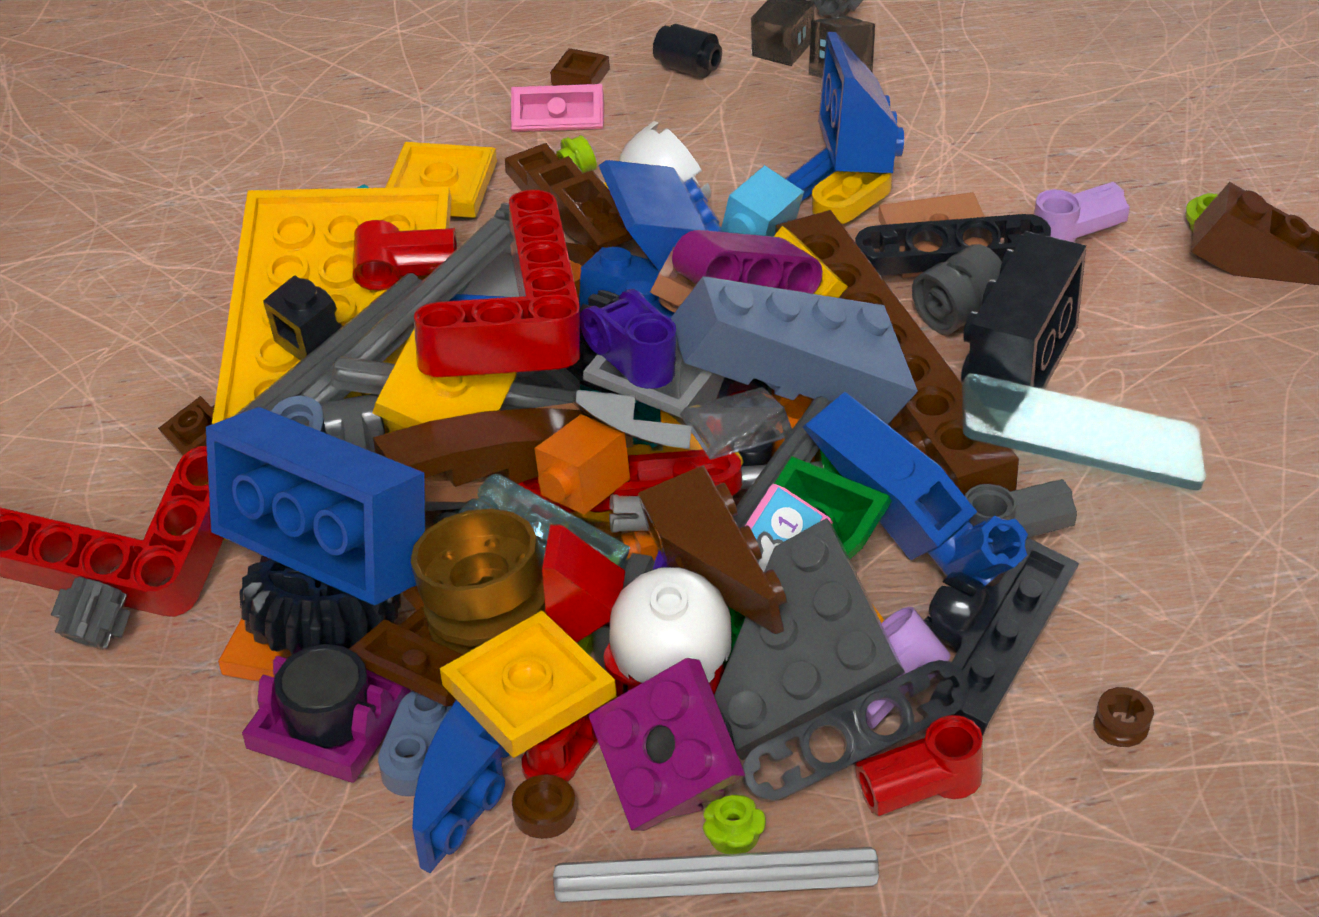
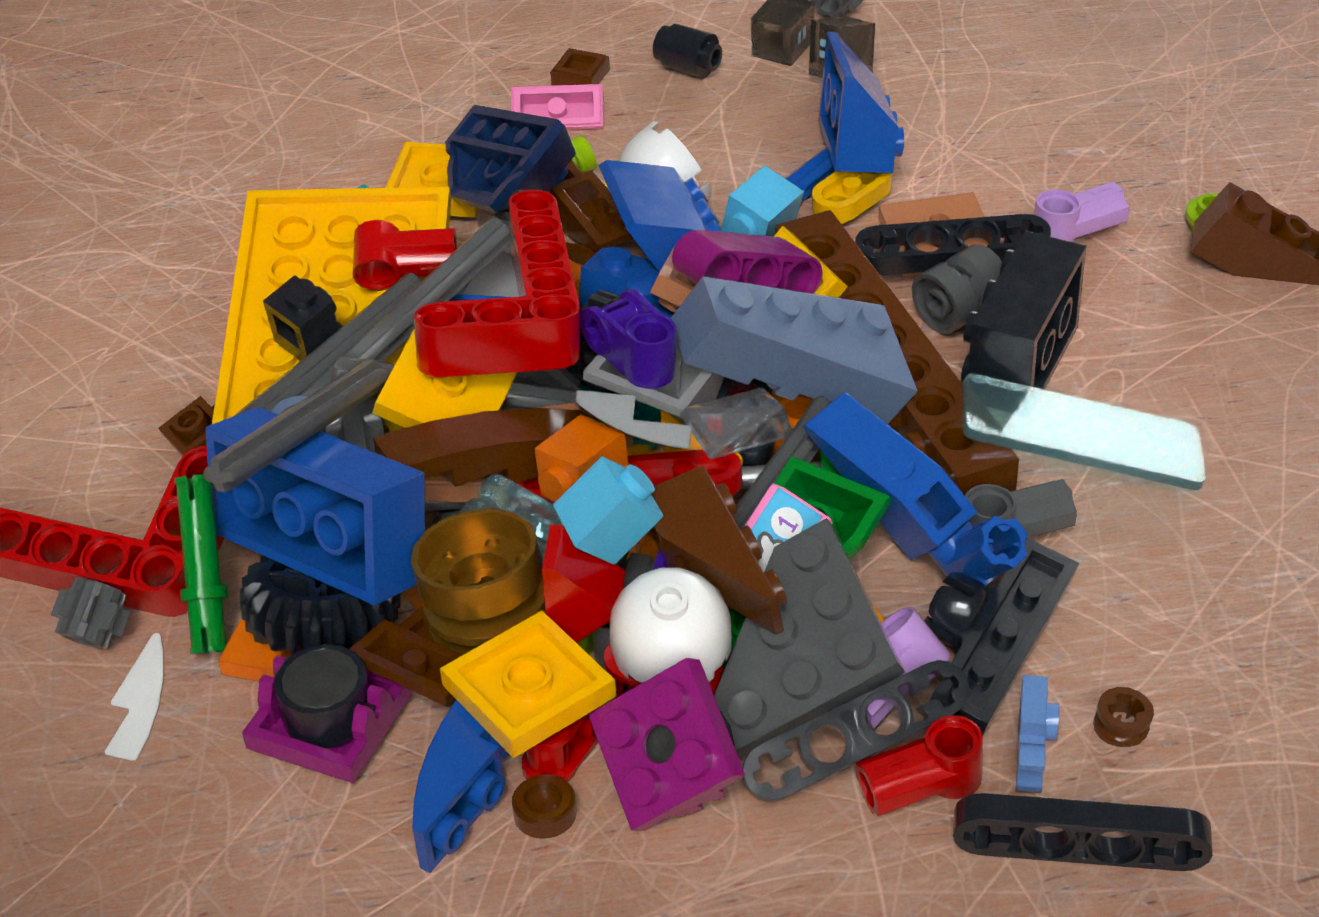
sand blue plate [378,691,452,796] -> none
light grey axle [553,847,879,902] -> none
lime plate [703,795,766,854] -> none
none -> white sticker [105,633,163,761]
none -> green pin [174,474,228,654]
none -> dark grey axle [204,359,388,493]
none -> dark blue wedge [445,105,576,213]
none -> medium azure brick [553,456,664,565]
none -> black beam [953,793,1213,871]
none -> medium blue plate [1016,675,1059,793]

